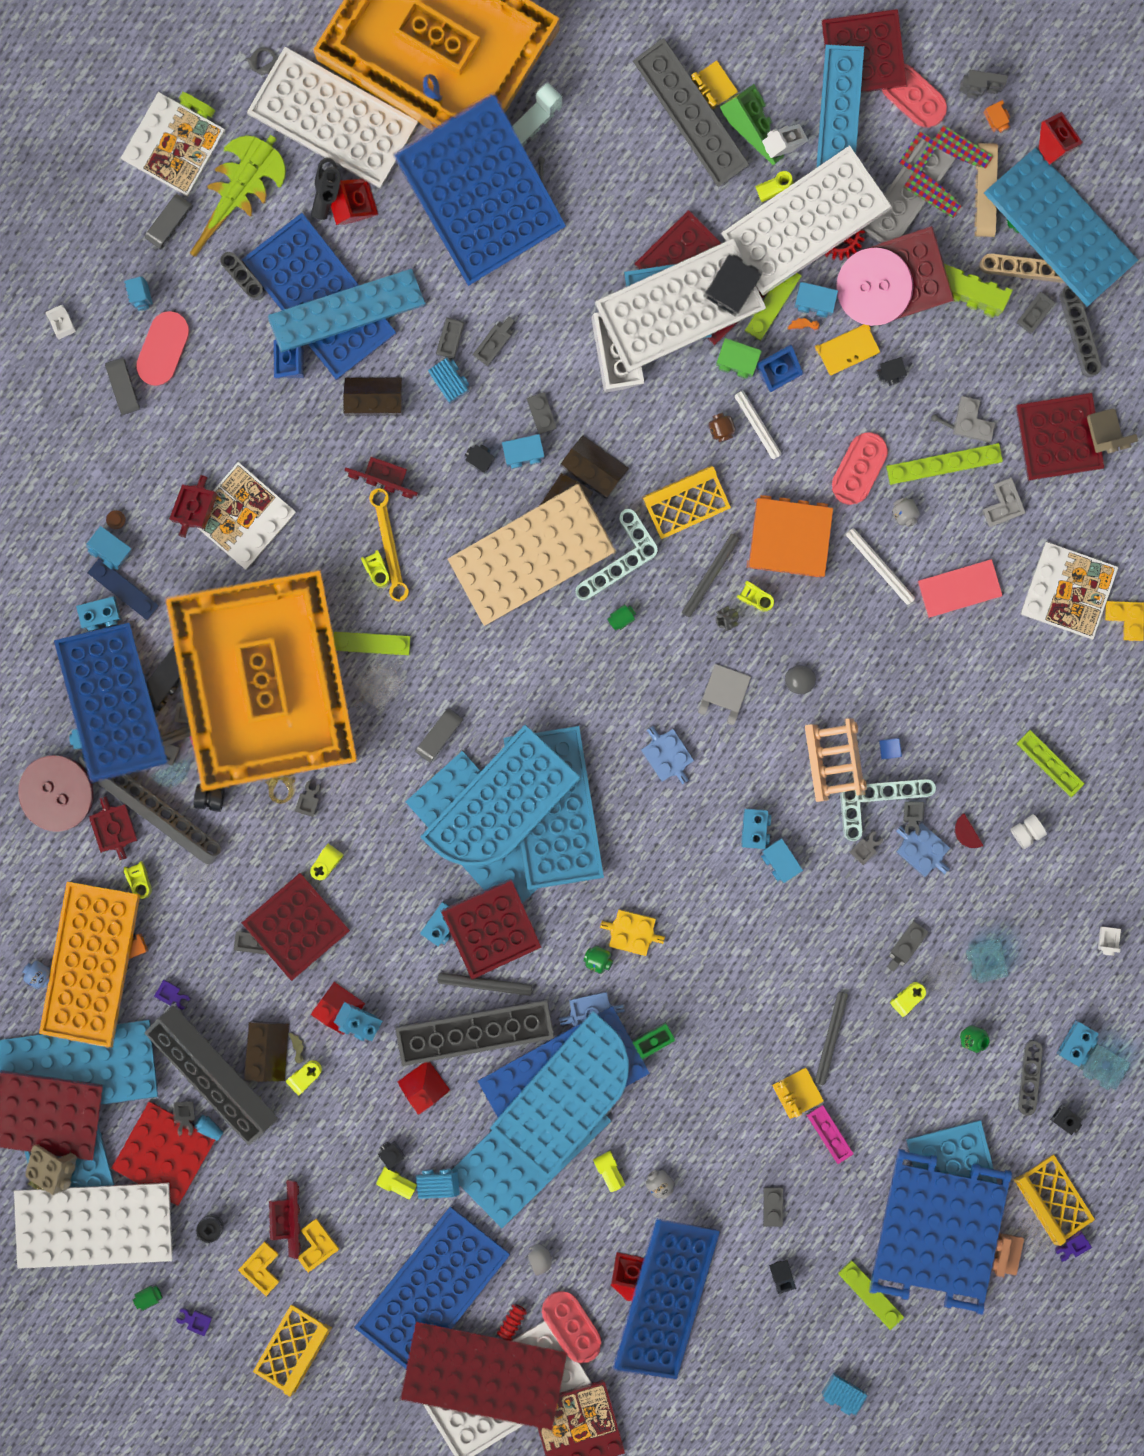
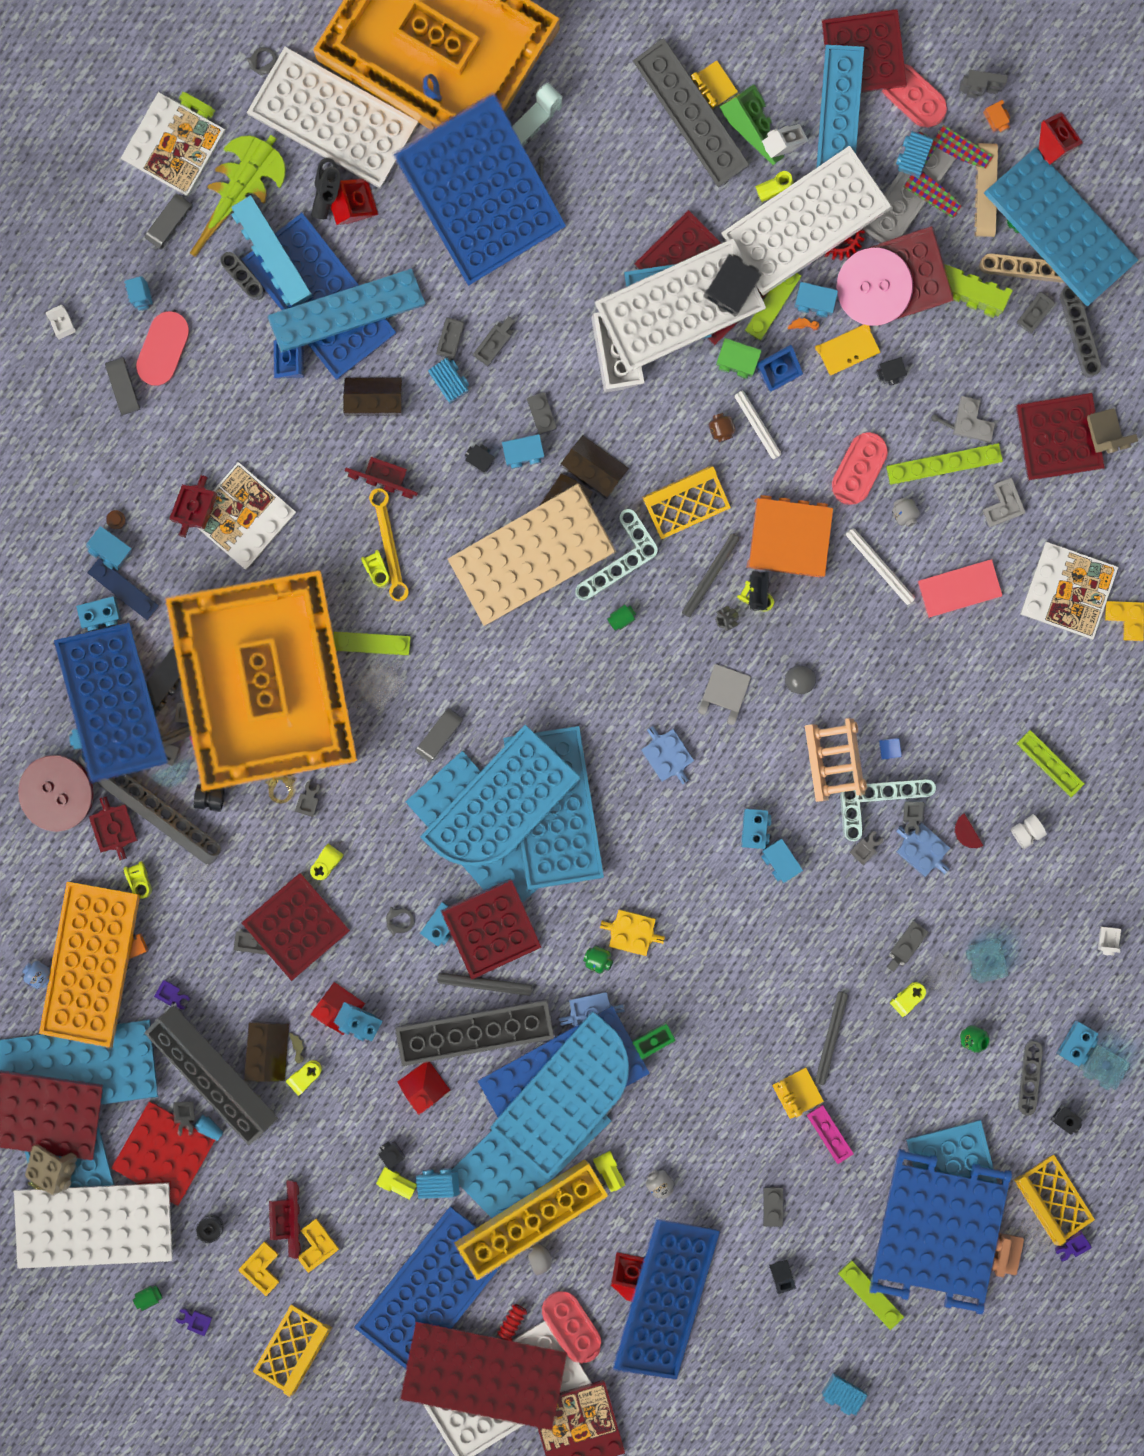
none -> medium azure brick [231,195,313,307]
none -> dark grey piece [386,907,414,936]
none -> yellow brick [454,1159,608,1280]
none -> black hinge [748,571,769,611]
none -> dark azure brick [896,131,933,178]

